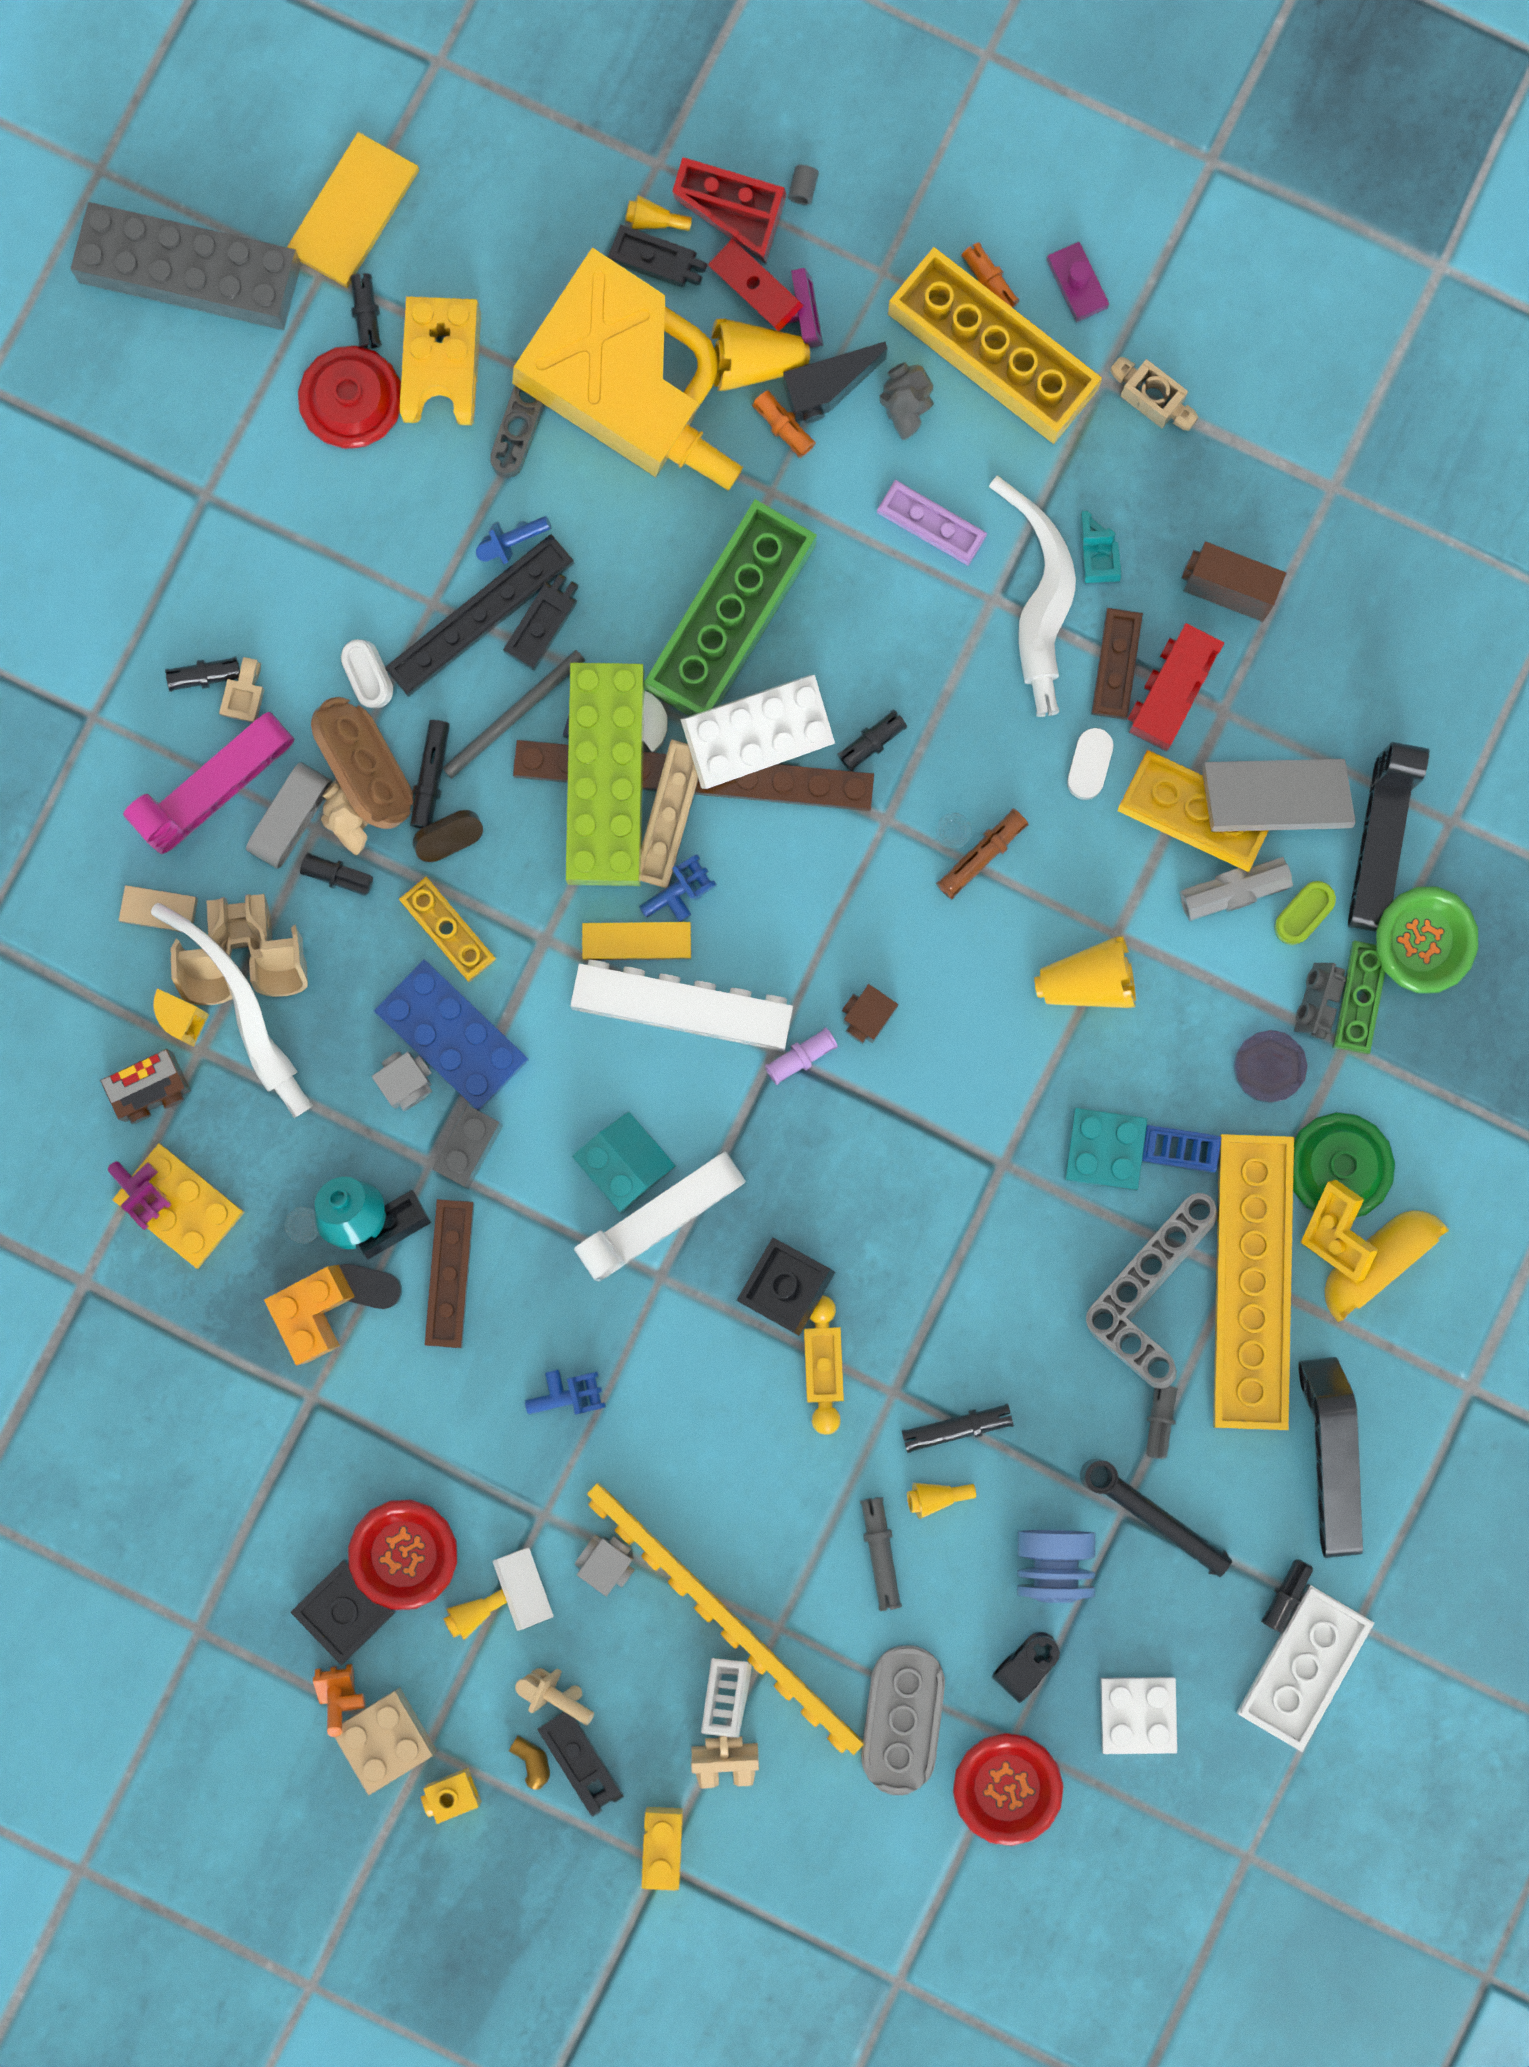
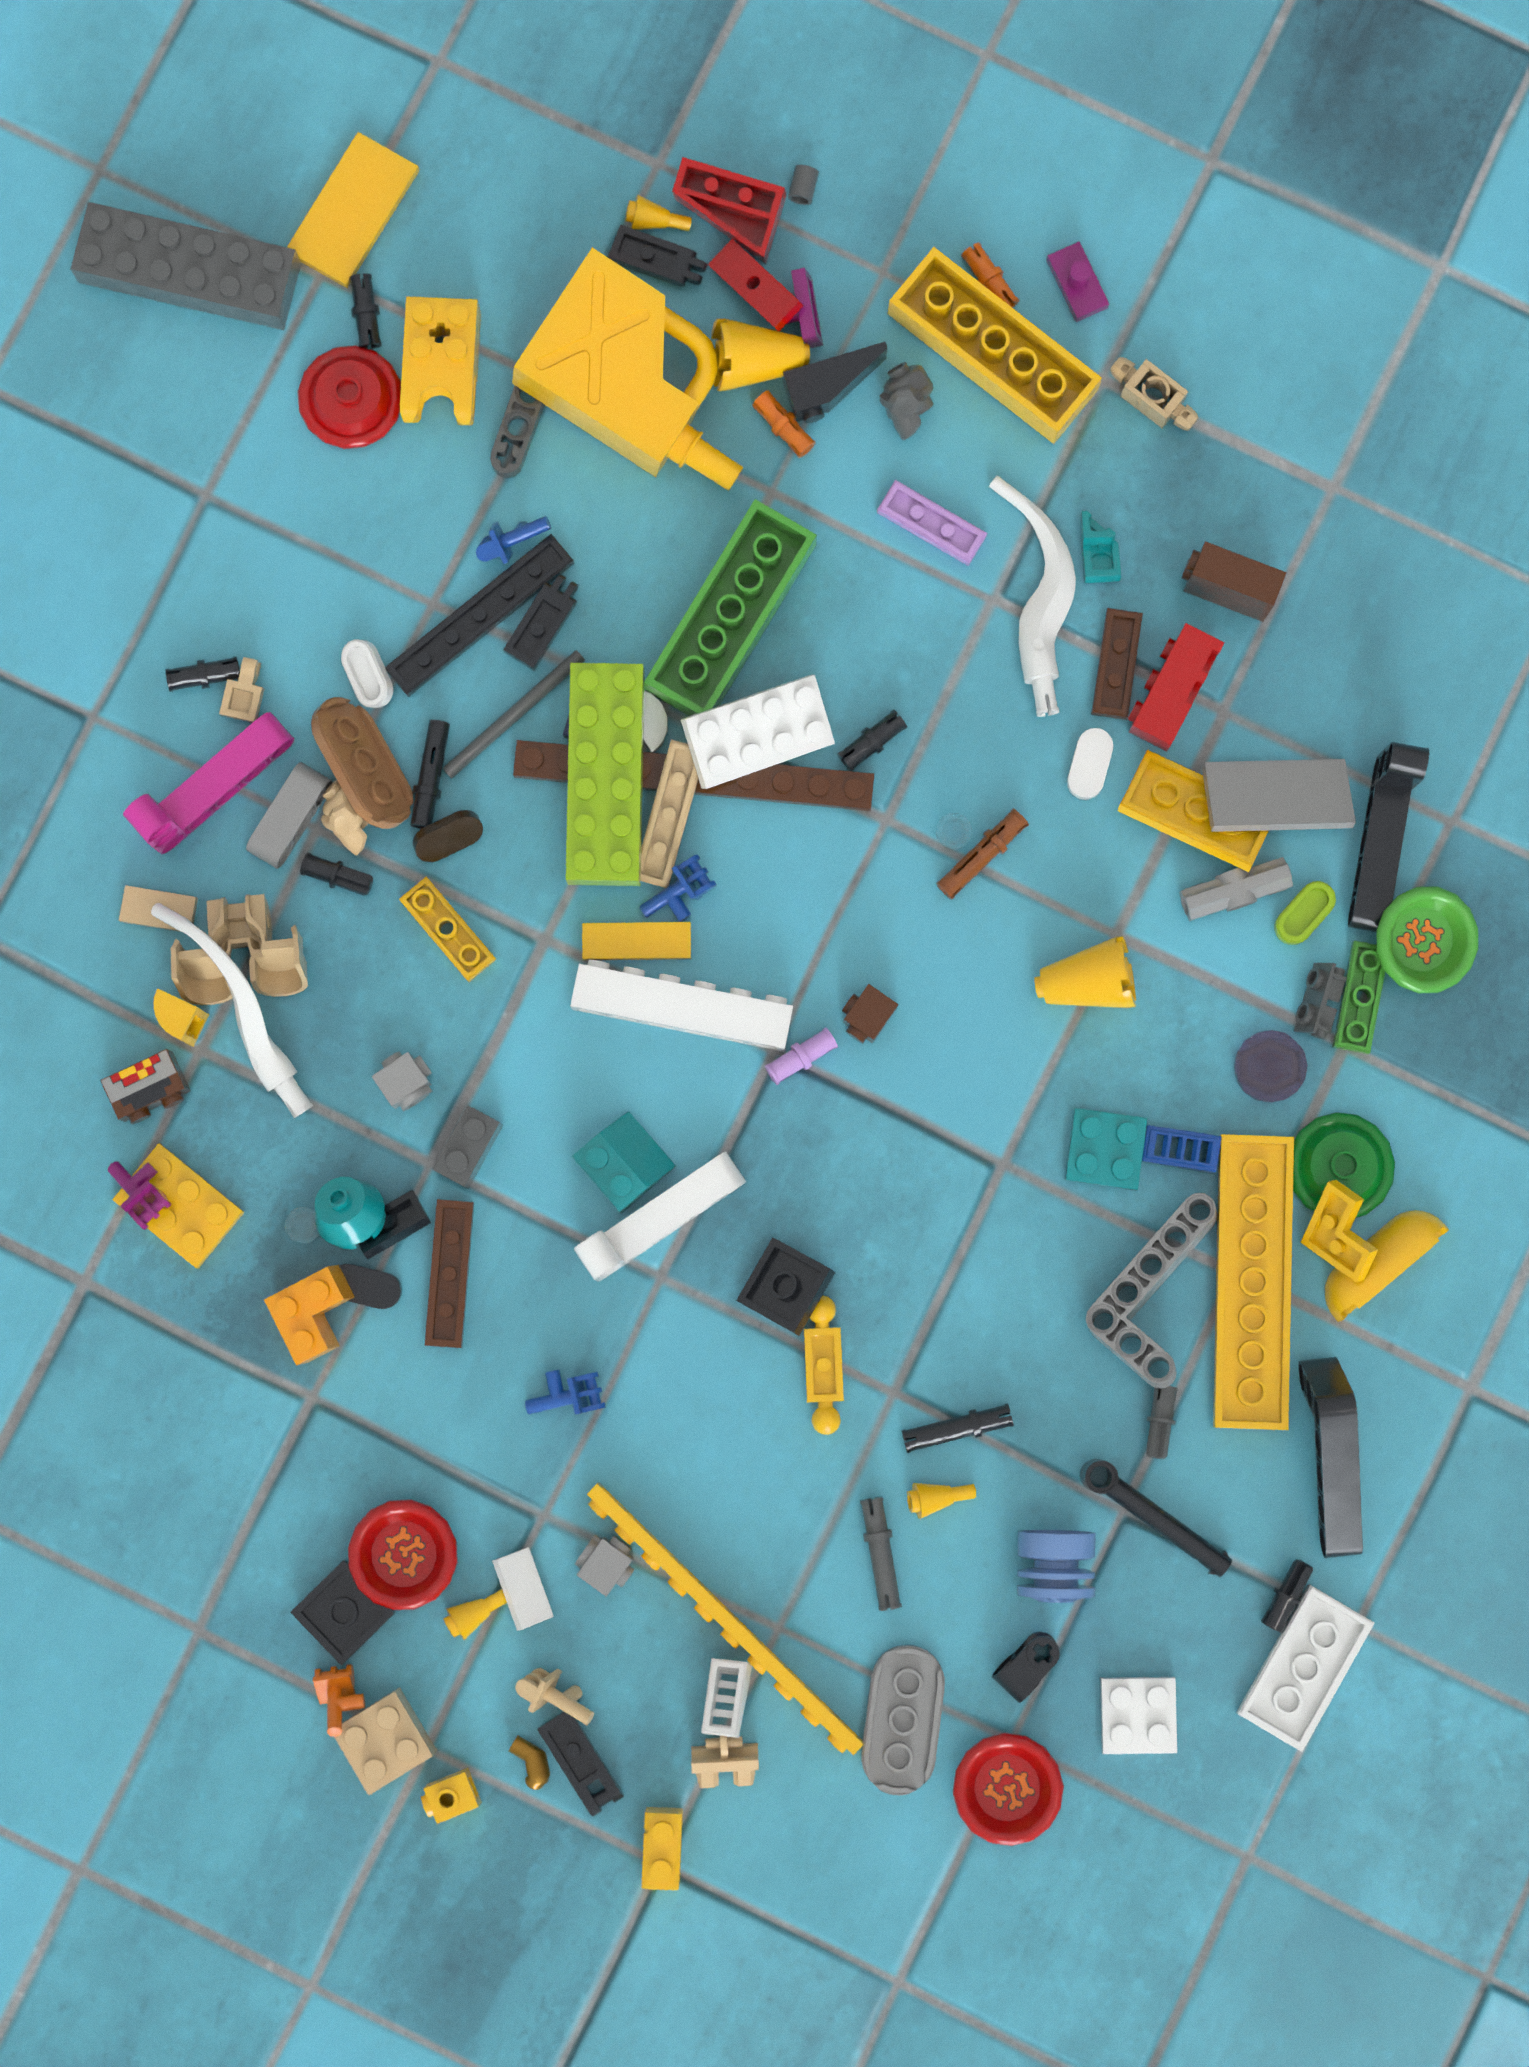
blue plate [374,959,529,1111] -> none

